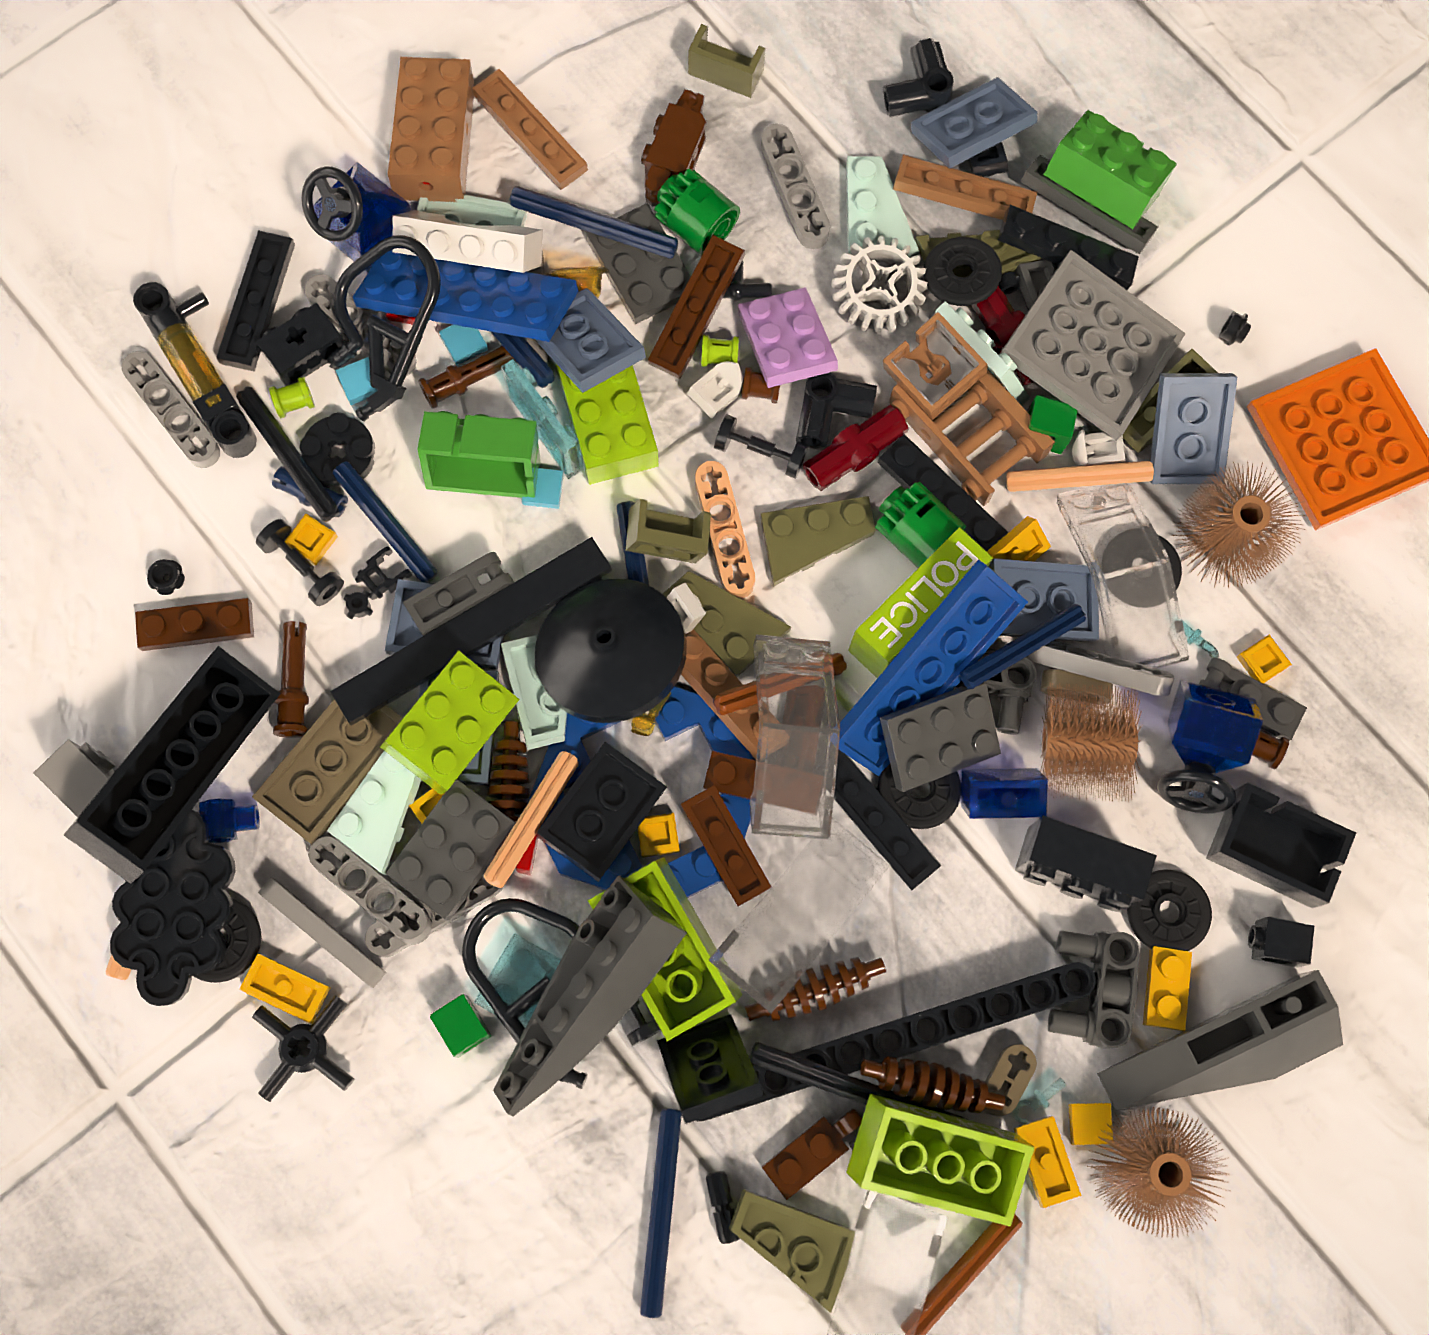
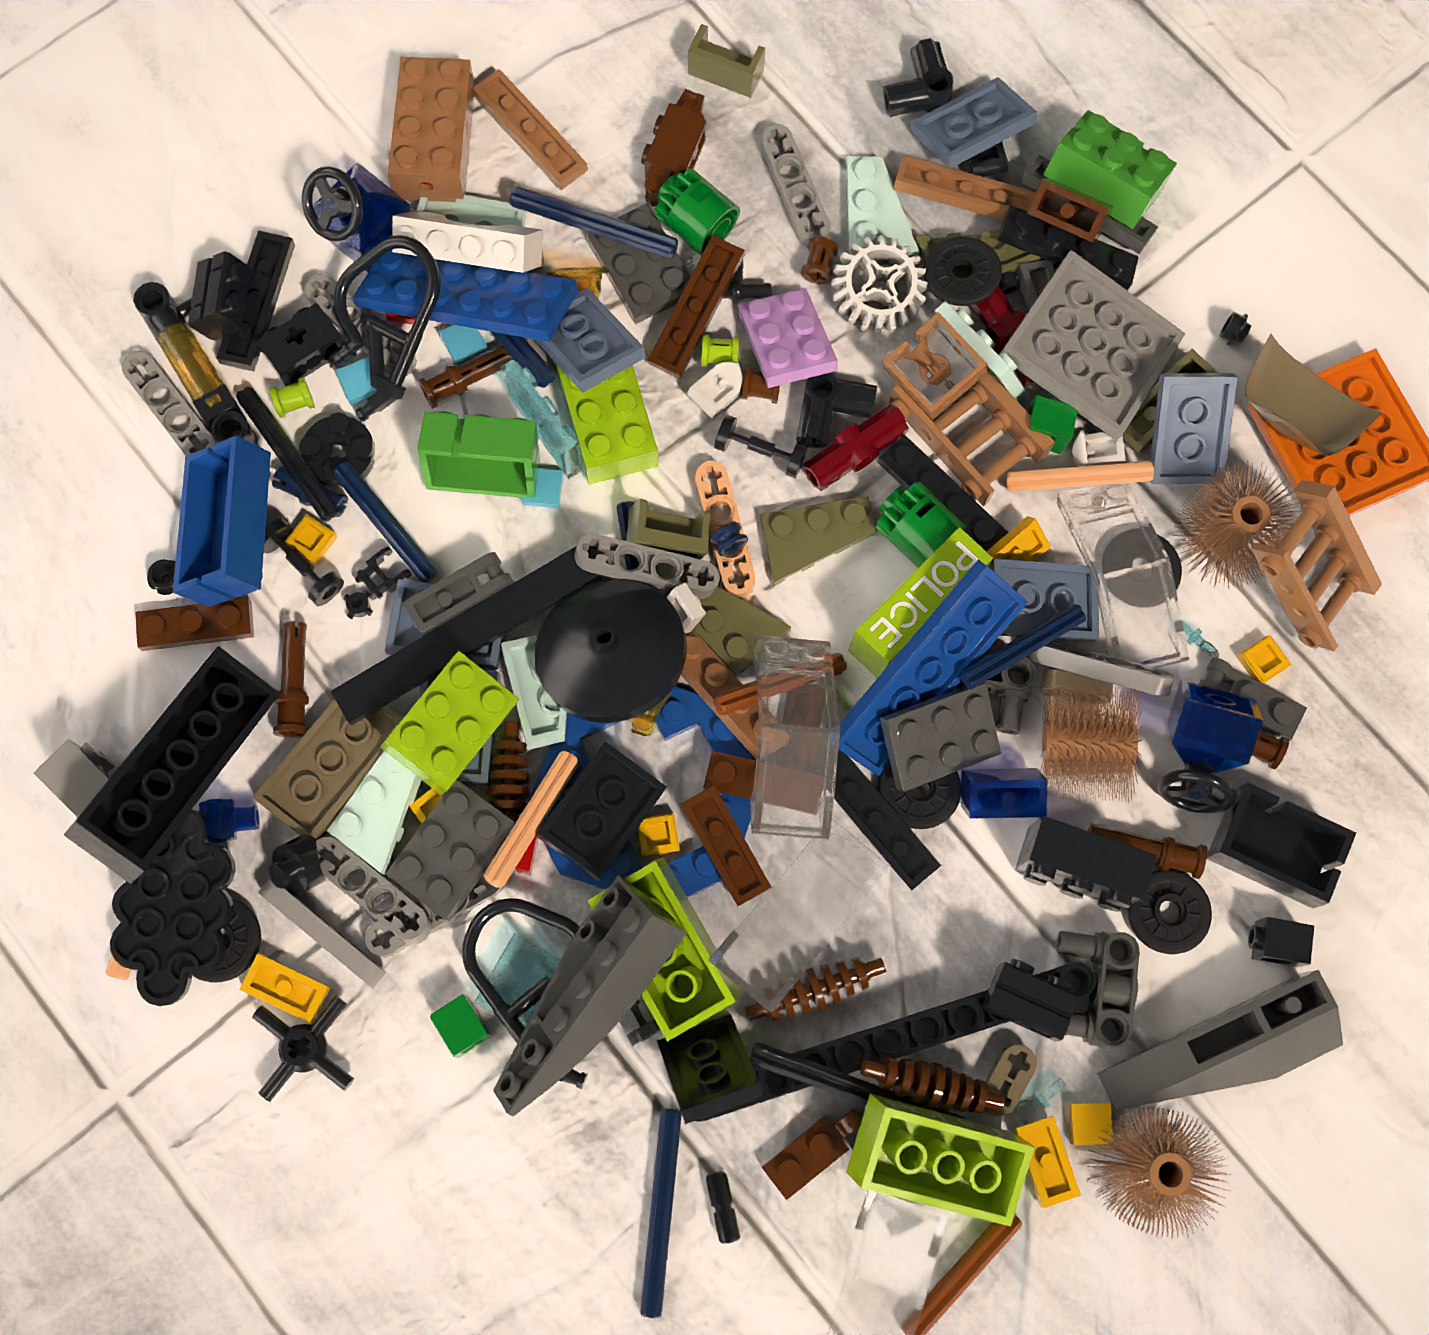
olive wing [729,1189,859,1313] -> none
yellow plate [1142,946,1192,1031] -> none
none -> blue piece [173,435,271,607]
none -> black brick [188,251,251,341]
none -> black piece [268,834,327,894]
none -> light grey beam [575,534,720,599]
none -> dark blue bush [711,522,748,556]
none -> reddish brown bush [801,237,839,284]
none -> black brick [982,959,1080,1042]
none -> reddish brown brick [1027,178,1114,242]
none -> reddish brown pin [1088,823,1208,879]
none -> dark tan piece [1245,333,1383,456]
none -> medium nougat fence [1251,480,1382,651]

